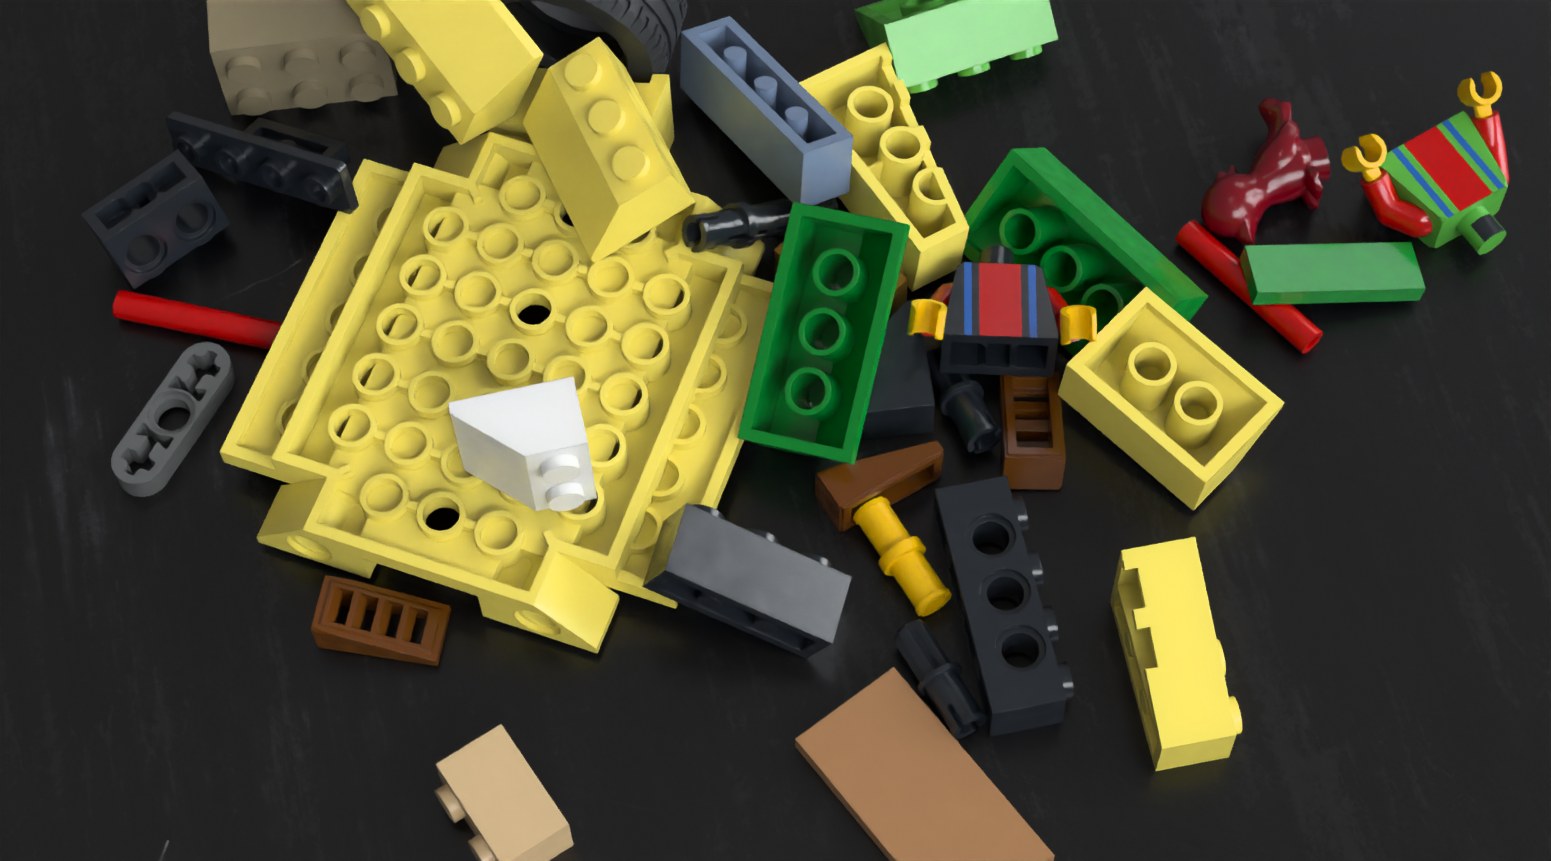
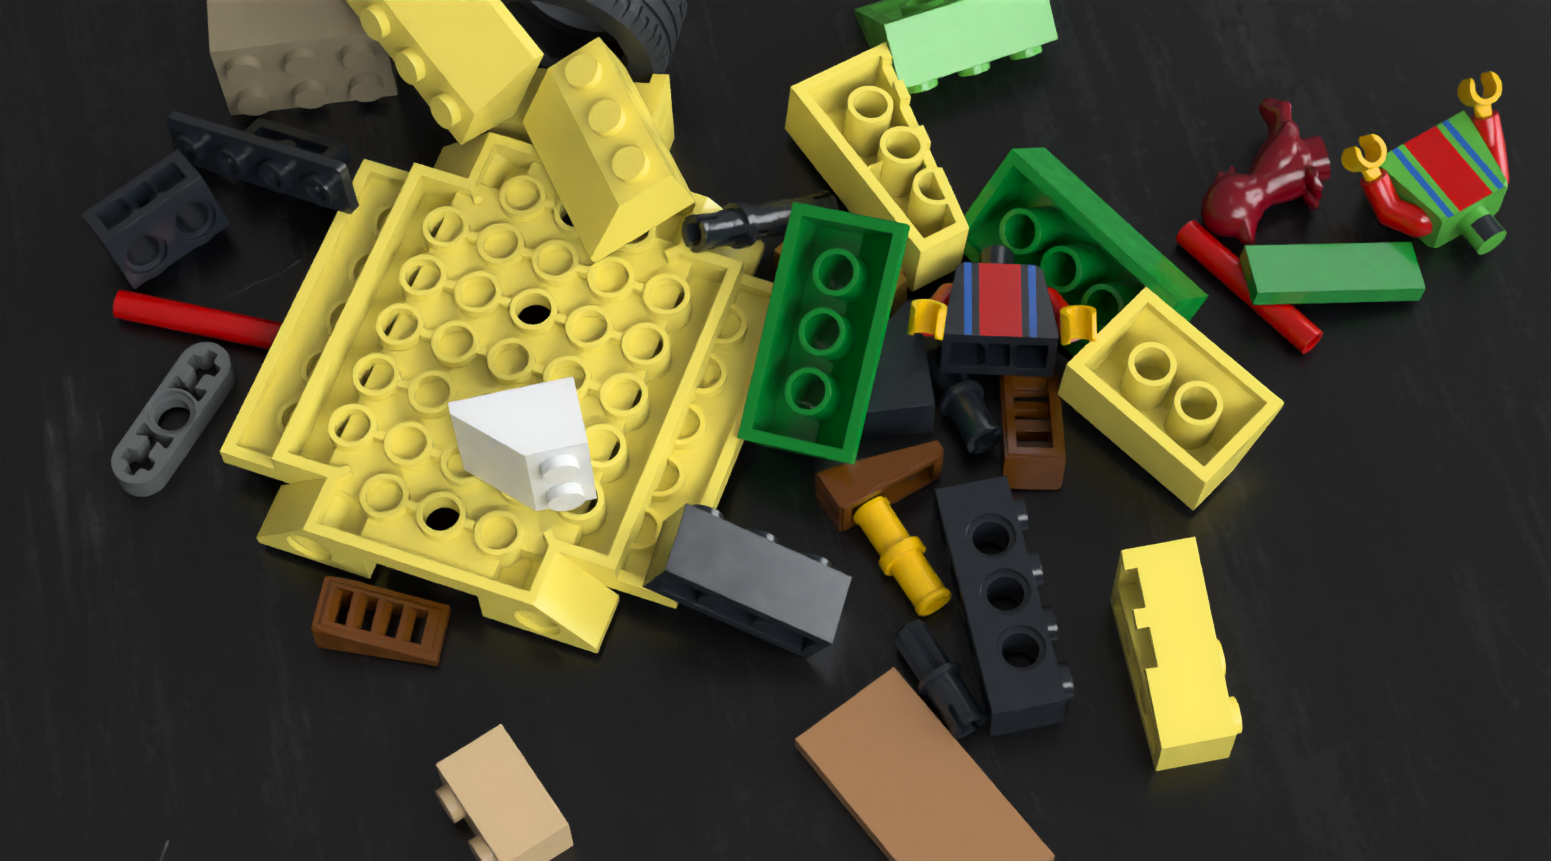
sand blue brick [680,16,853,205] -> none

